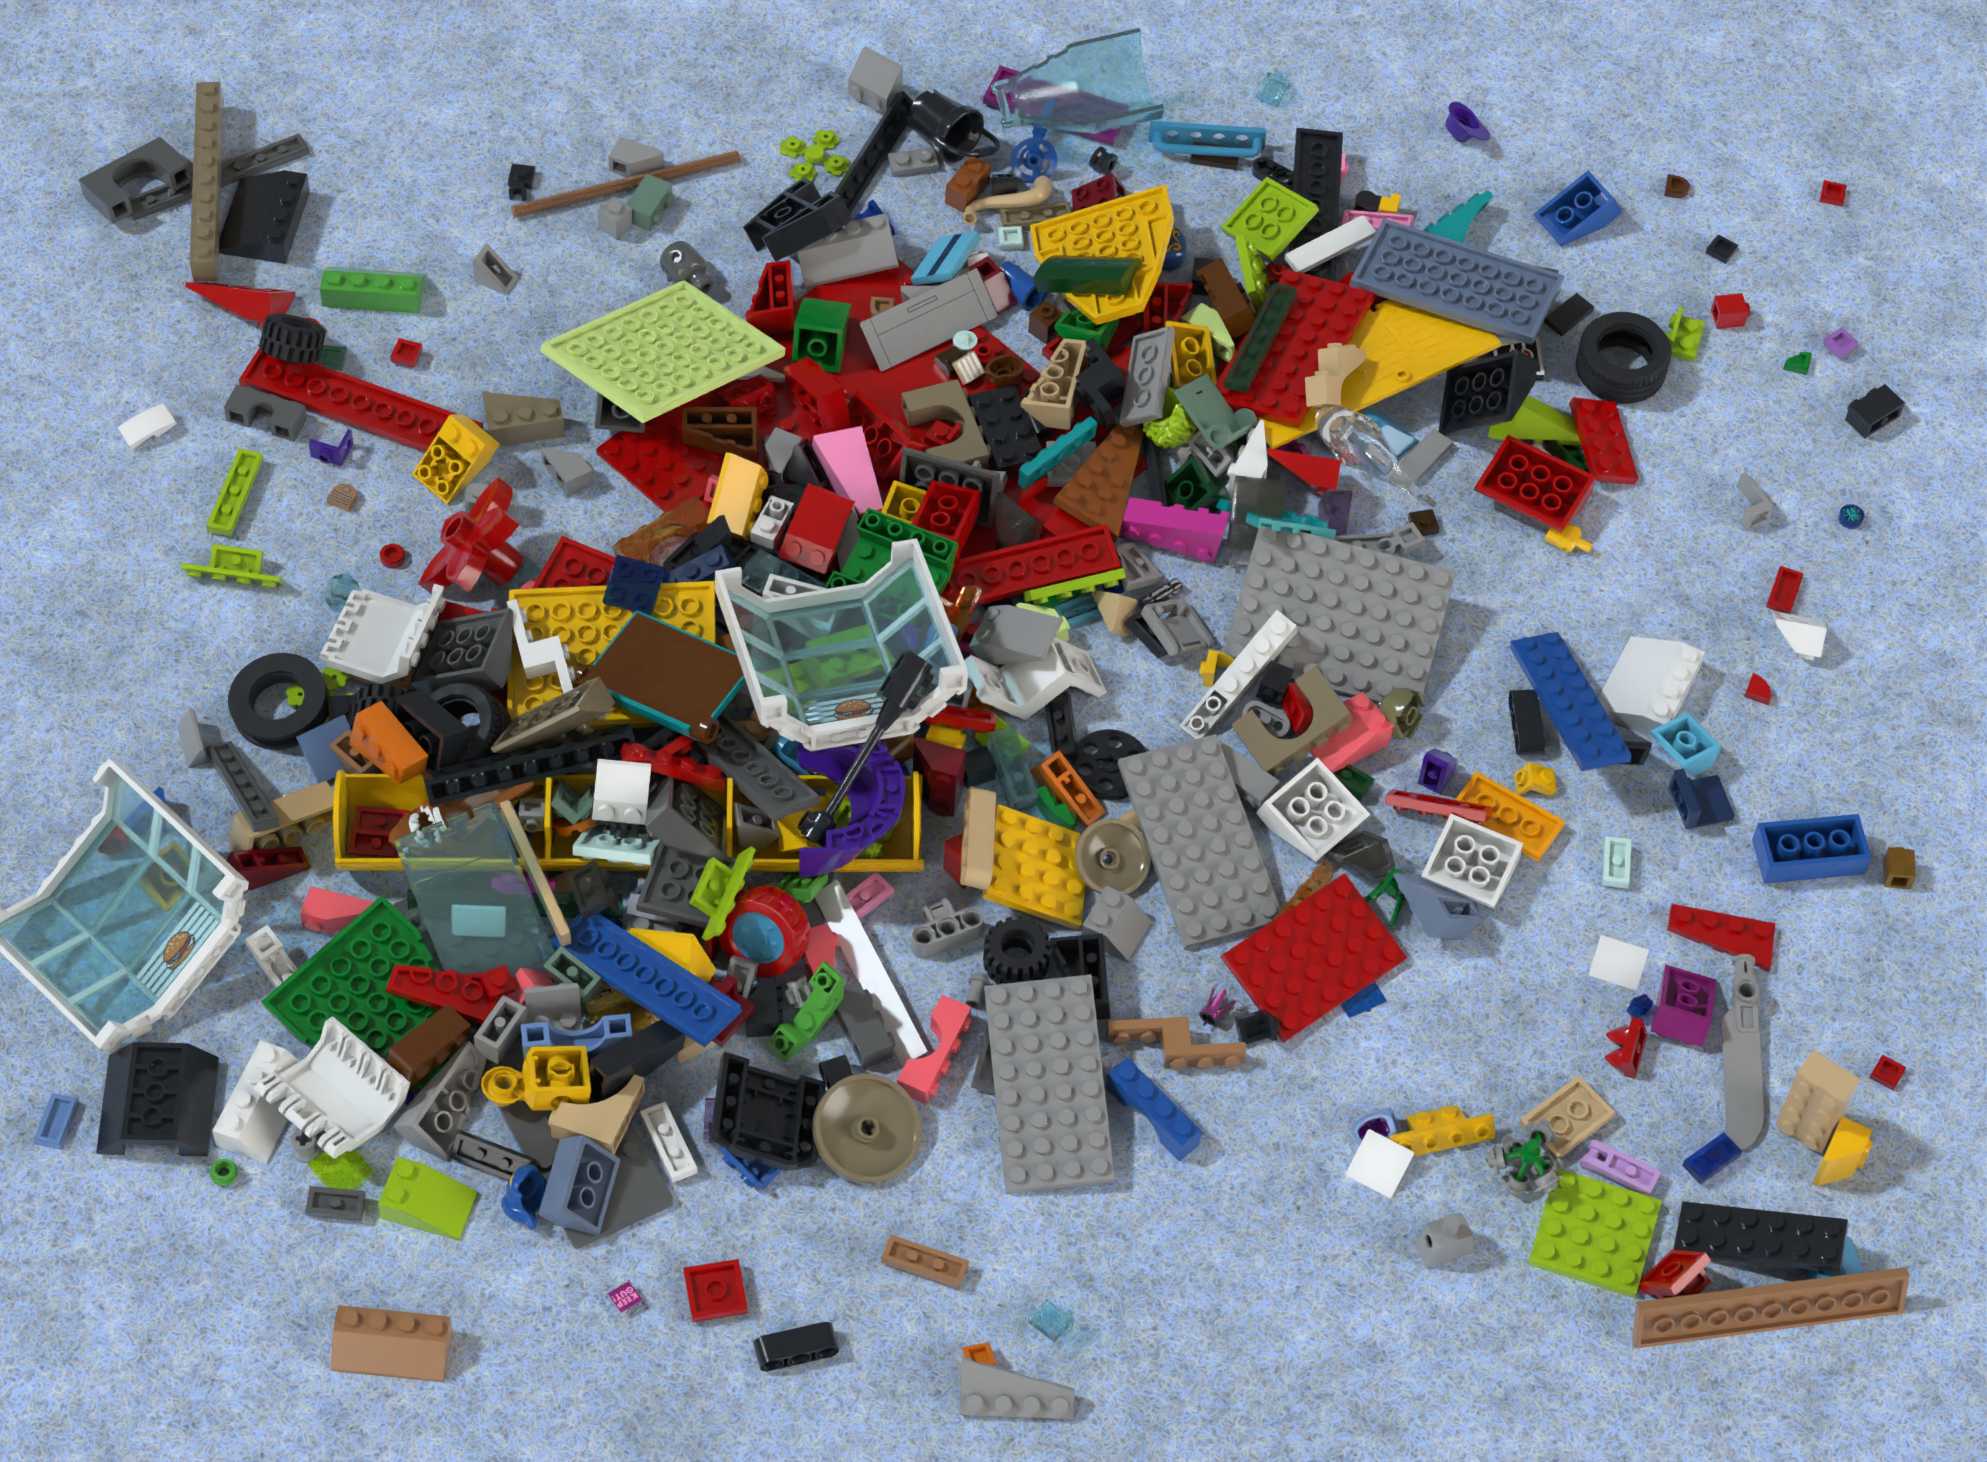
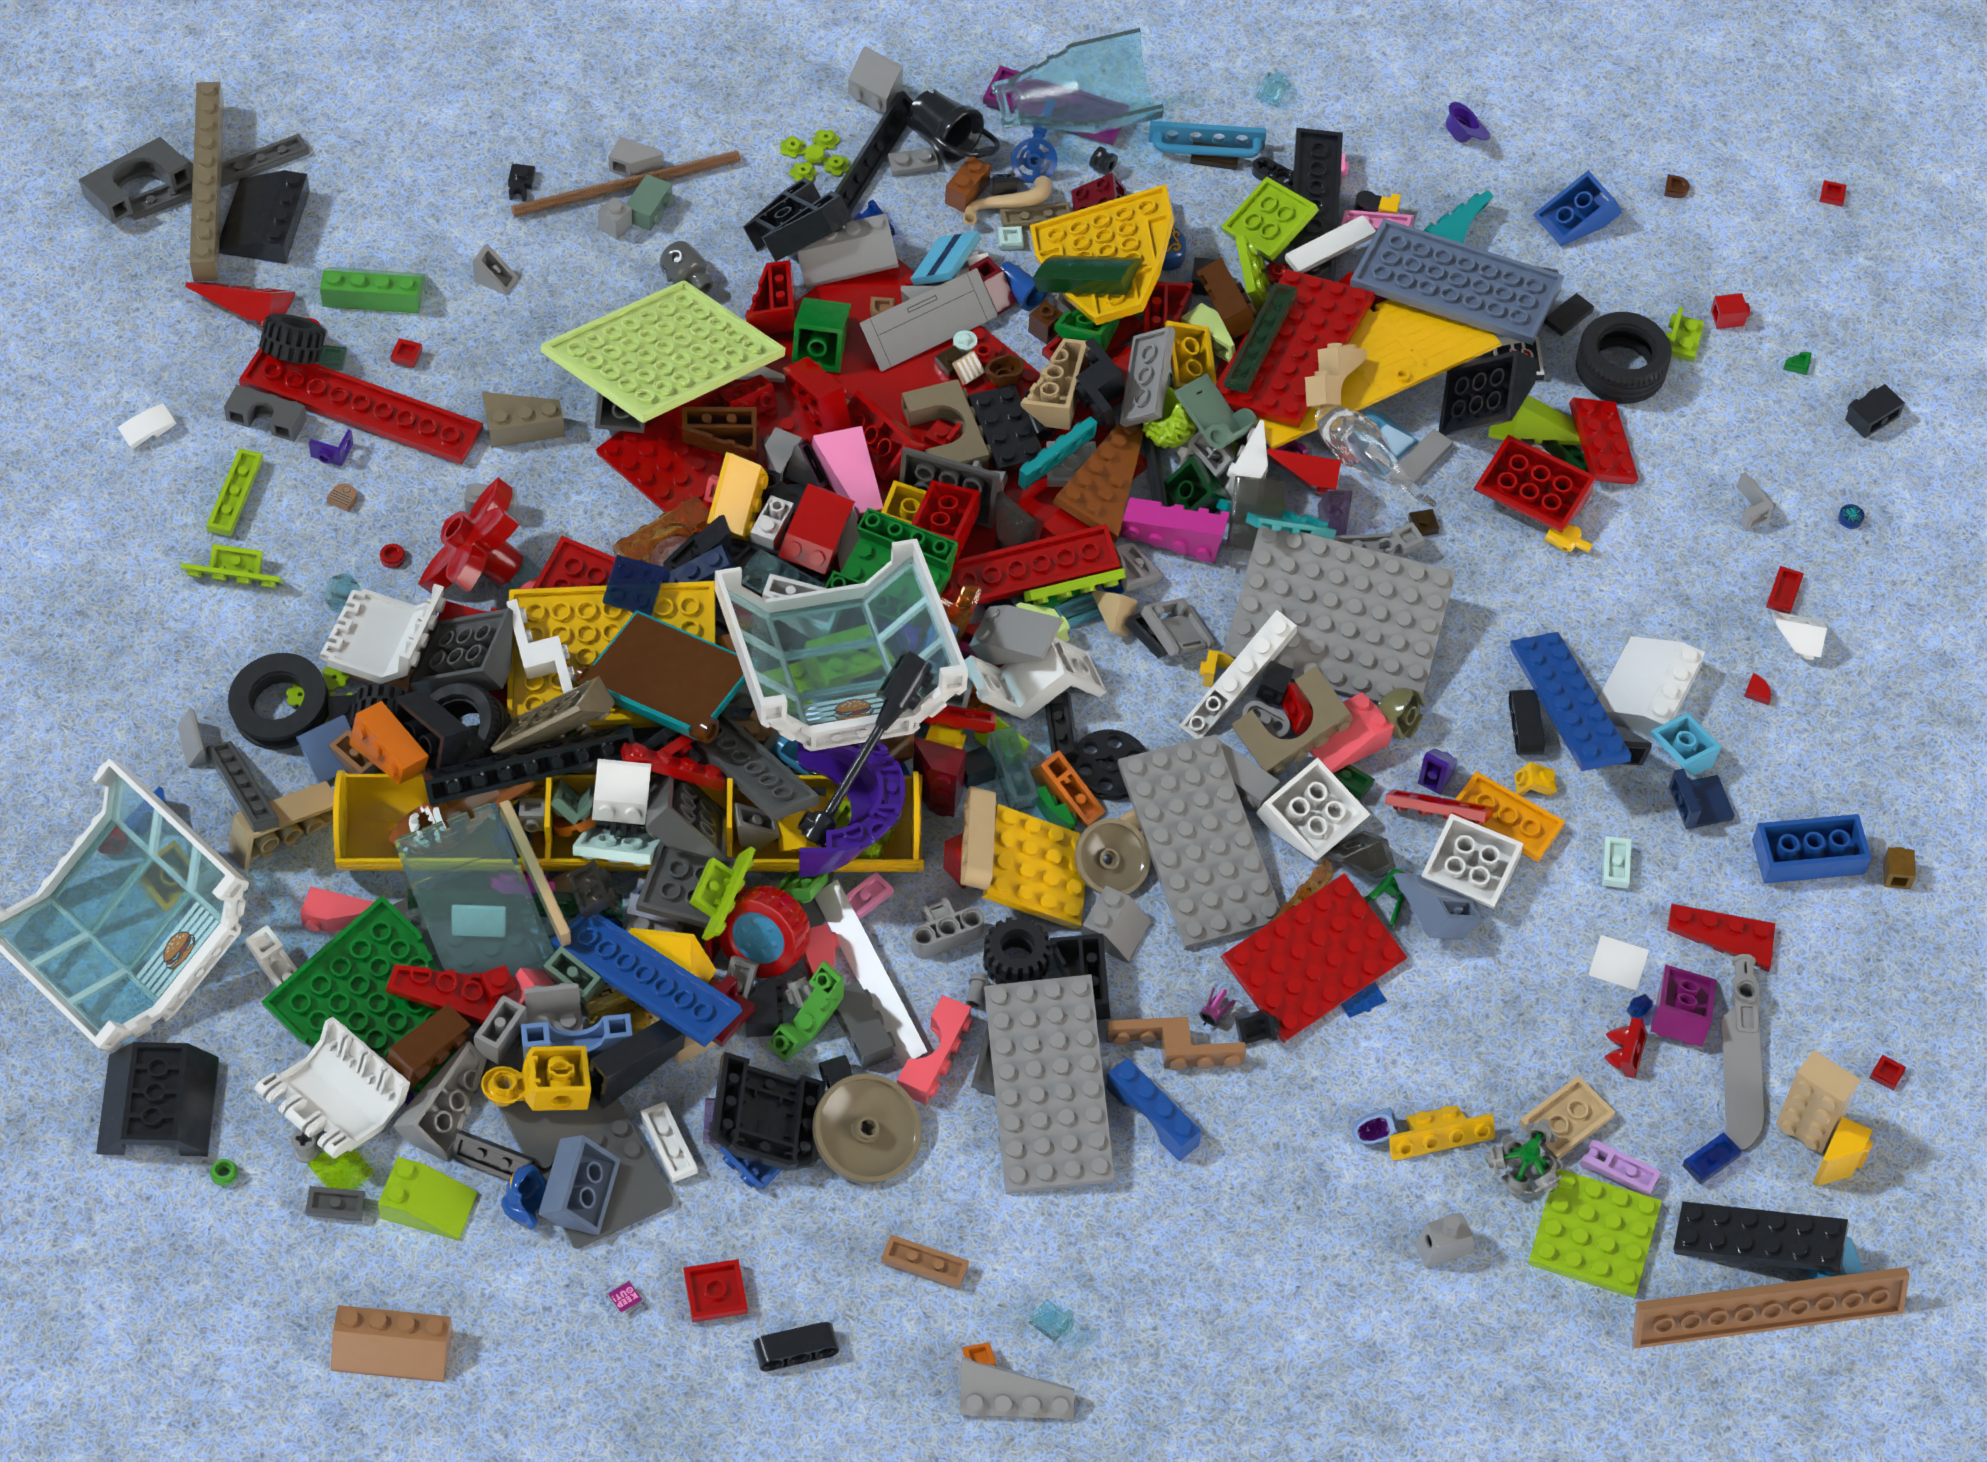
medium blue tile [34,1093,79,1150] -> none
white slope [212,1040,300,1163] -> none
dark red slope [223,846,311,891] -> none
red slope [348,806,410,858] -> none
yellow slope [412,414,500,505] -> none
light grey slope [541,447,594,497] -> none
tan arch [548,1074,645,1155] -> none
black axle [1138,578,1183,610] -> none
white sticker [1346,1129,1414,1198] -> none
red bracket [1638,1249,1711,1299] -> none
black tile [1705,234,1738,264] -> none
medium lavender plate [1823,327,1859,359] -> none

